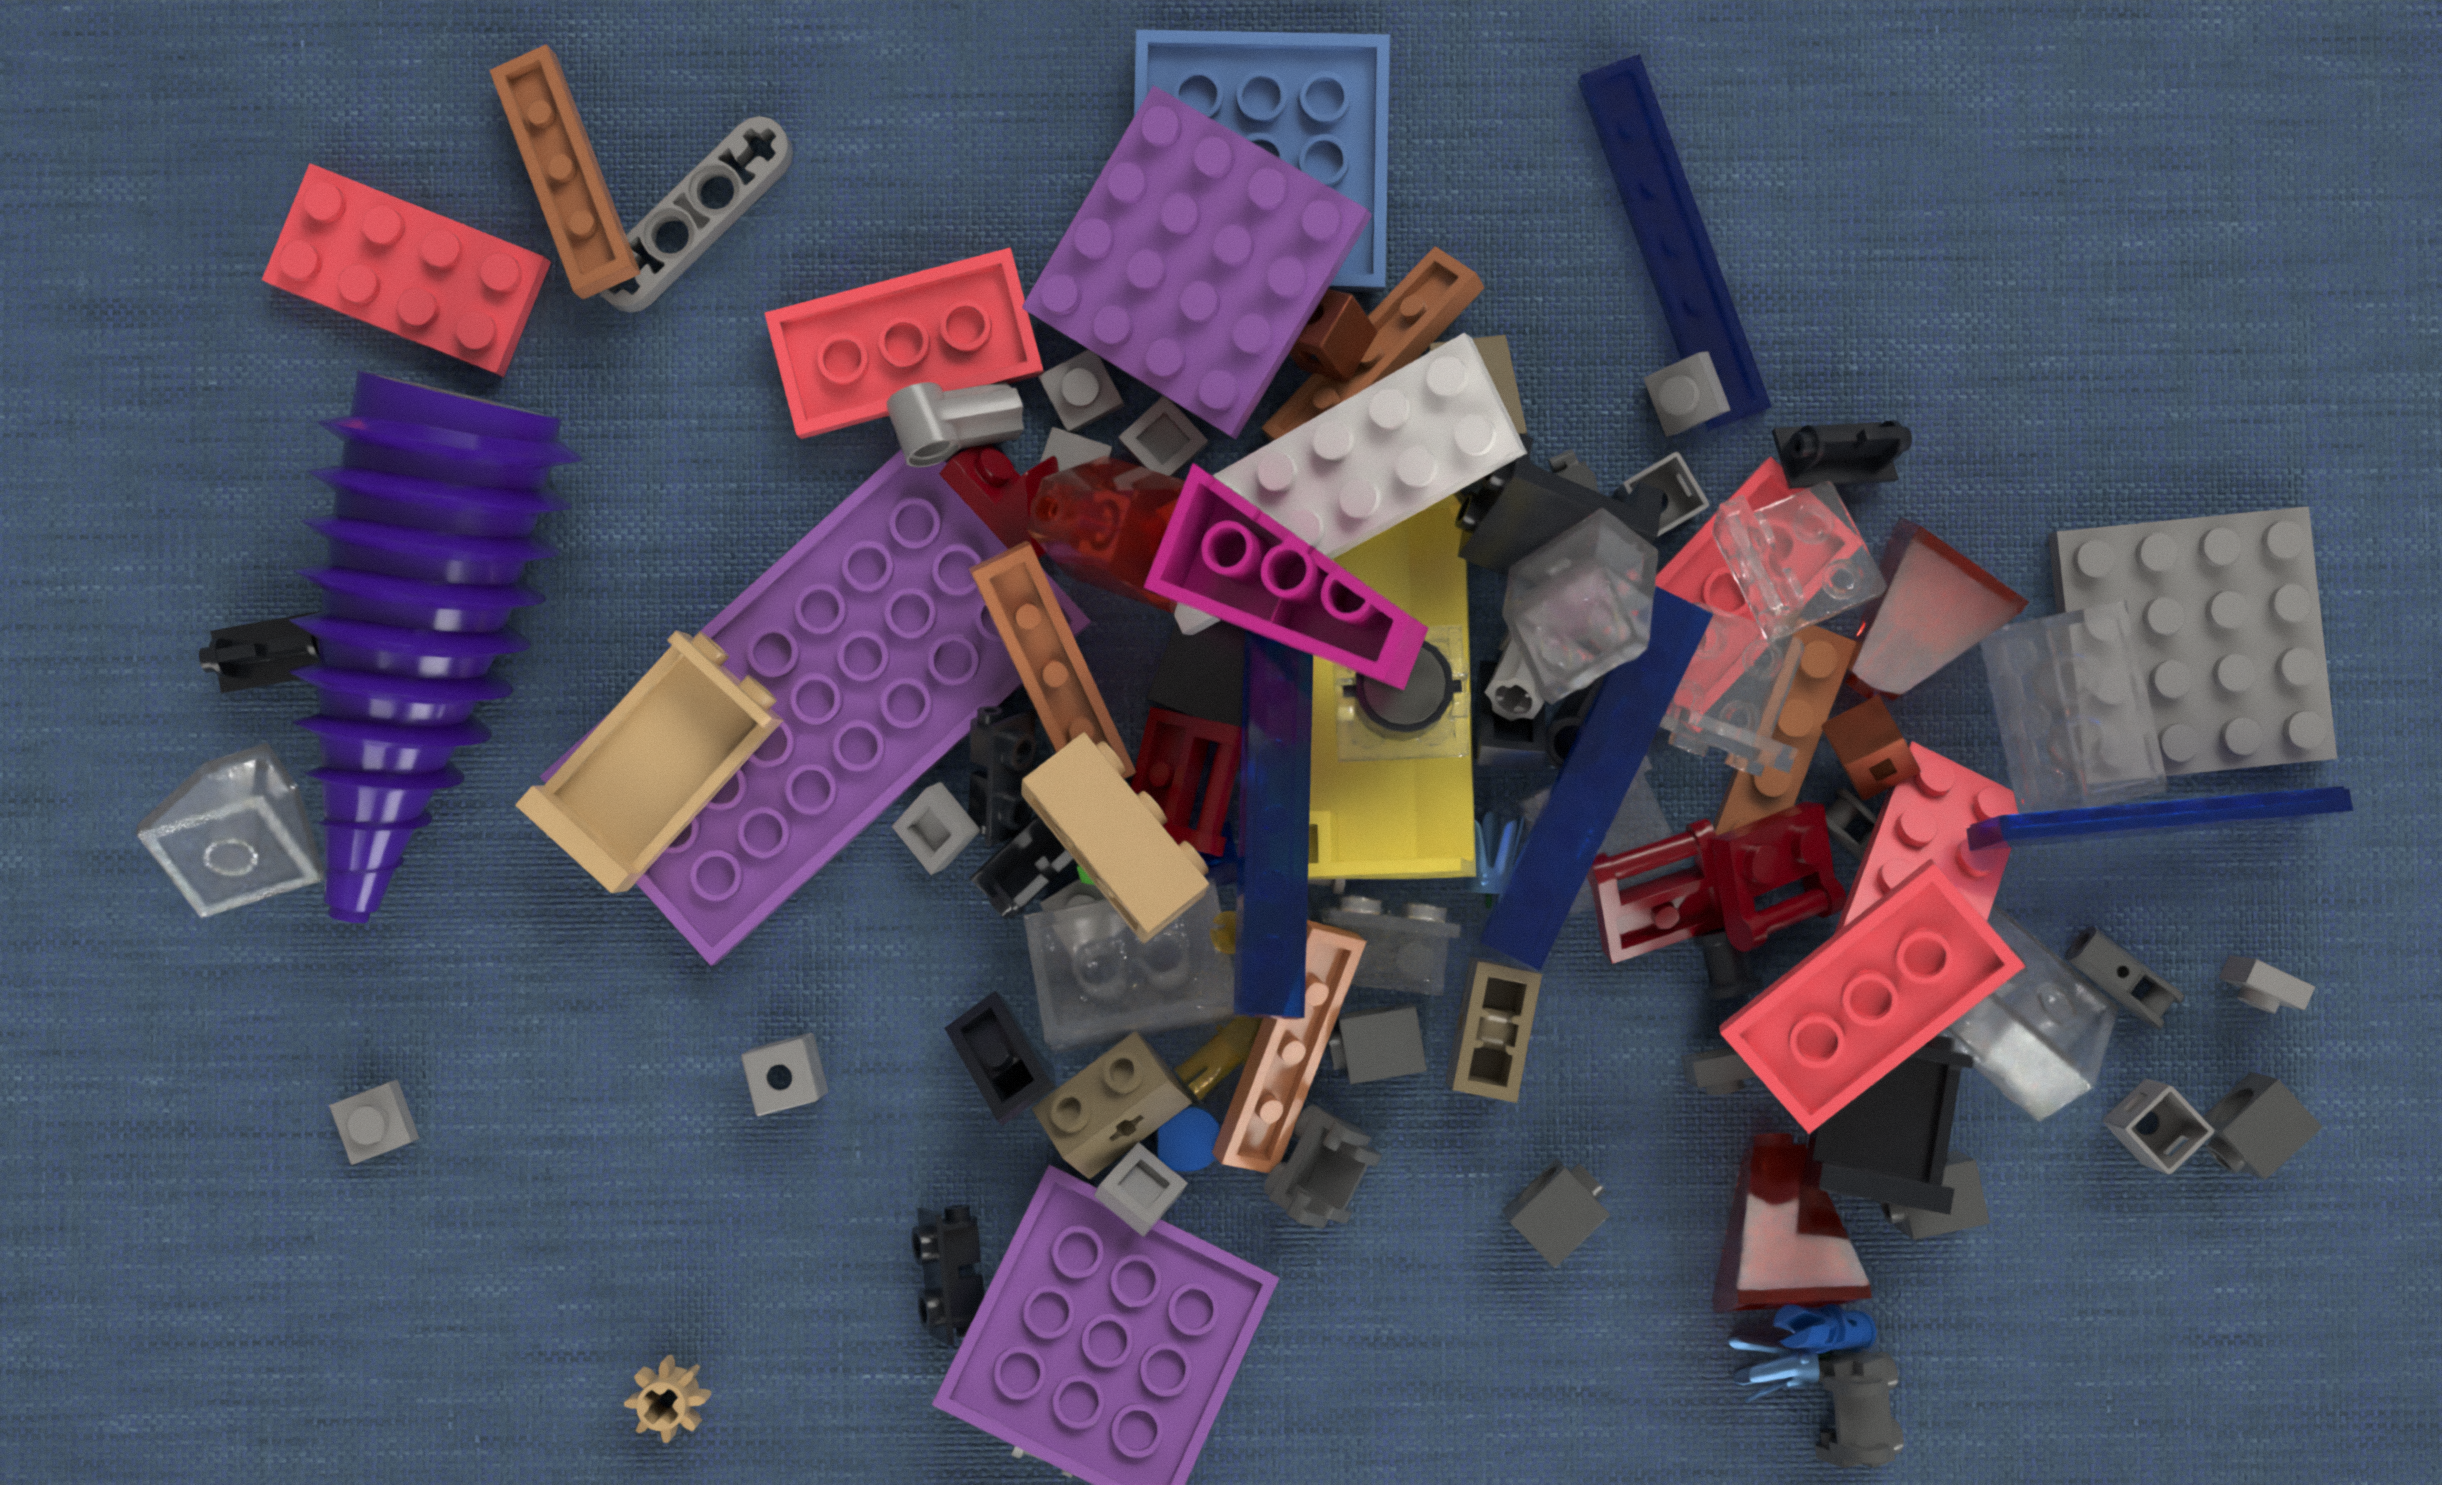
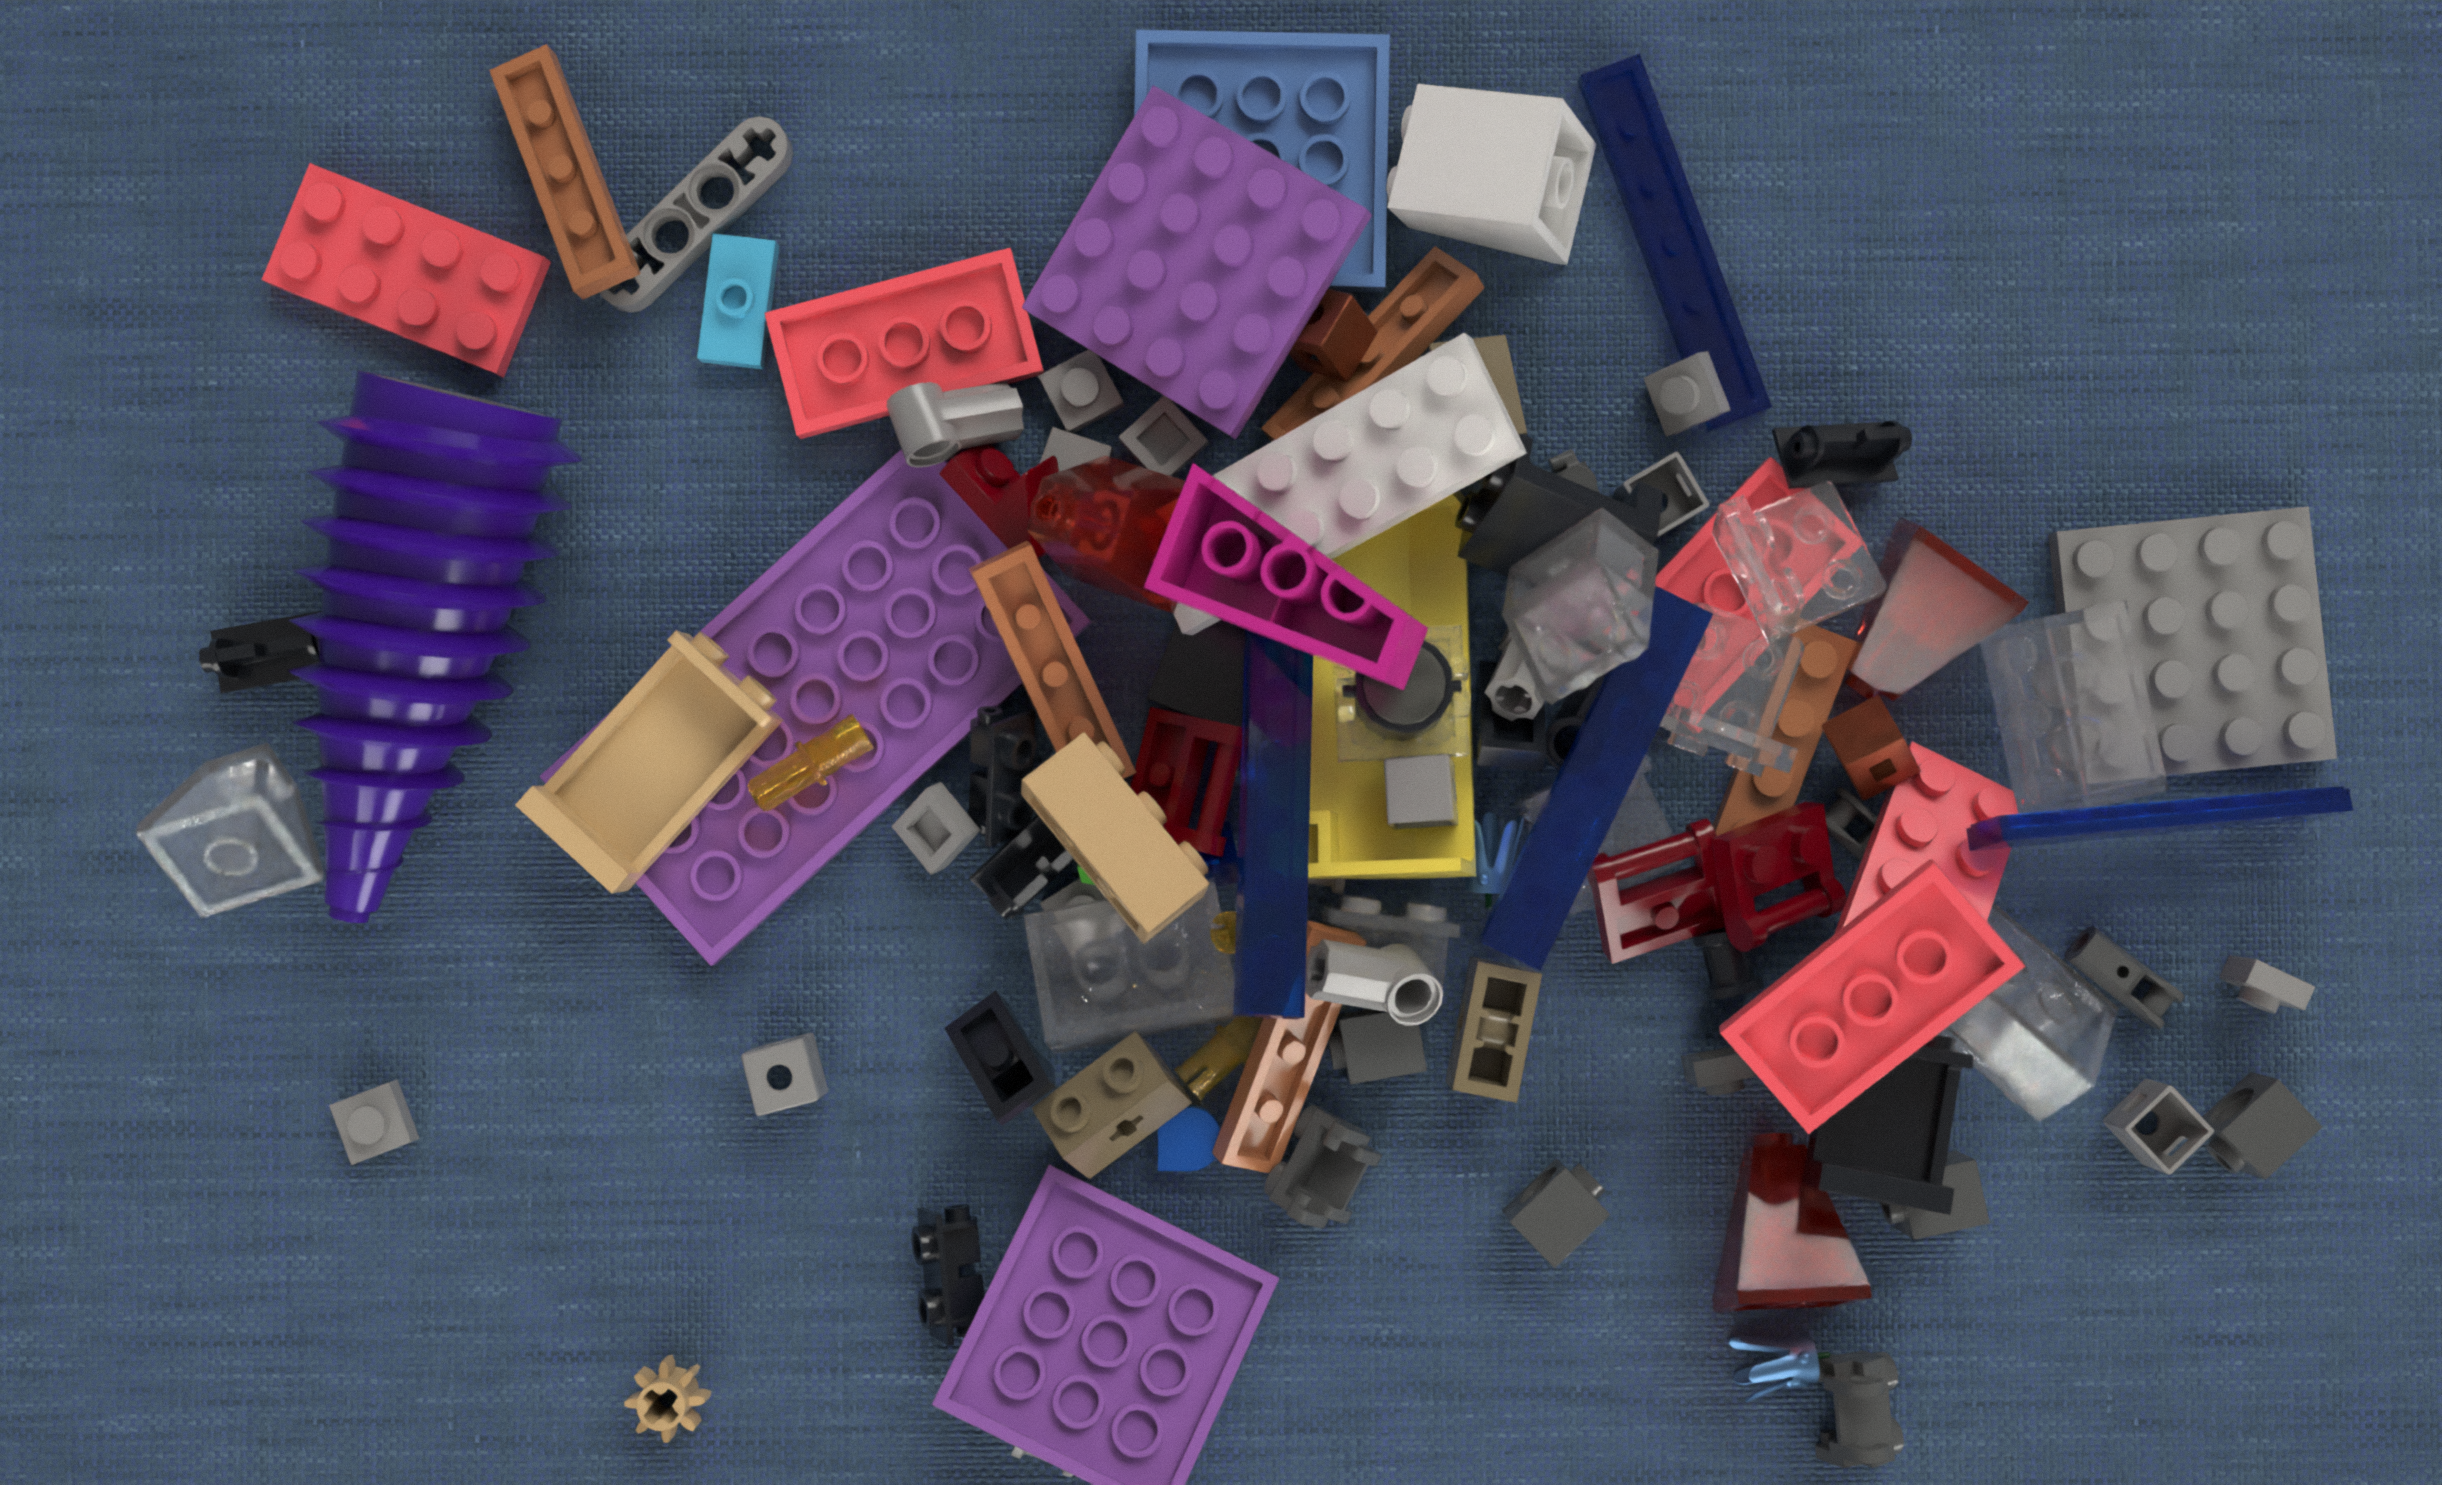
light grey plate [1094,1142,1188,1237] -> none
blue pin [1773,1304,1877,1354] -> none
none -> medium azure plate [697,233,779,370]
none -> clear yellow axle [747,713,875,811]
none -> light grey piece [1304,939,1443,1026]
none -> light grey piece [1384,754,1459,830]
none -> white slope [1386,84,1596,265]

